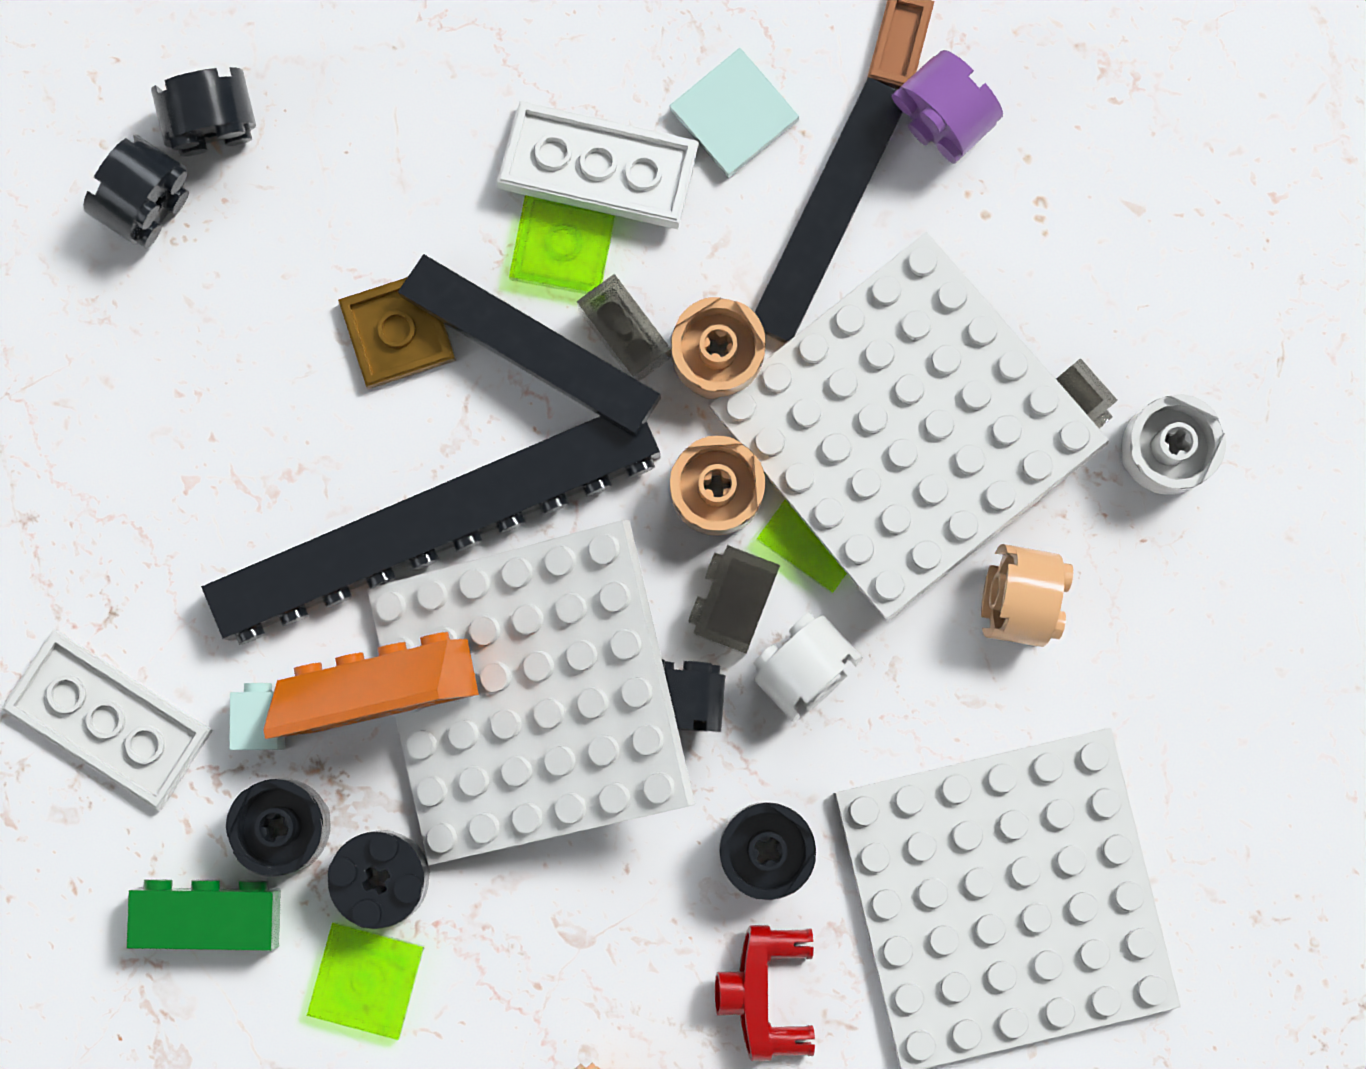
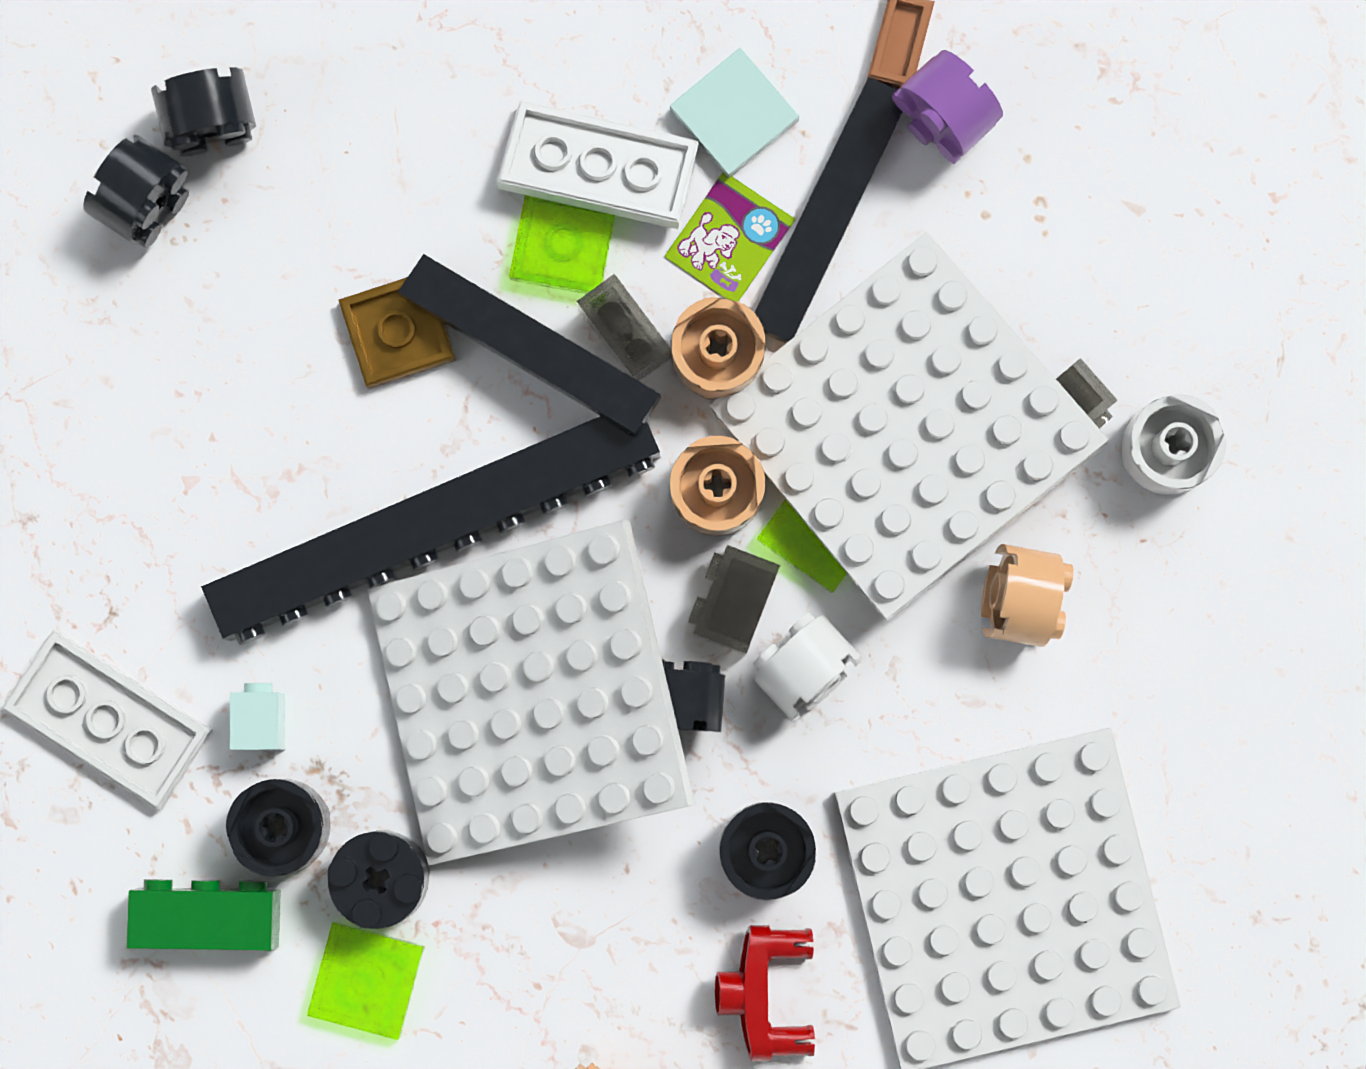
orange slope [263,632,479,739] -> none
none -> sticker [664,172,796,302]

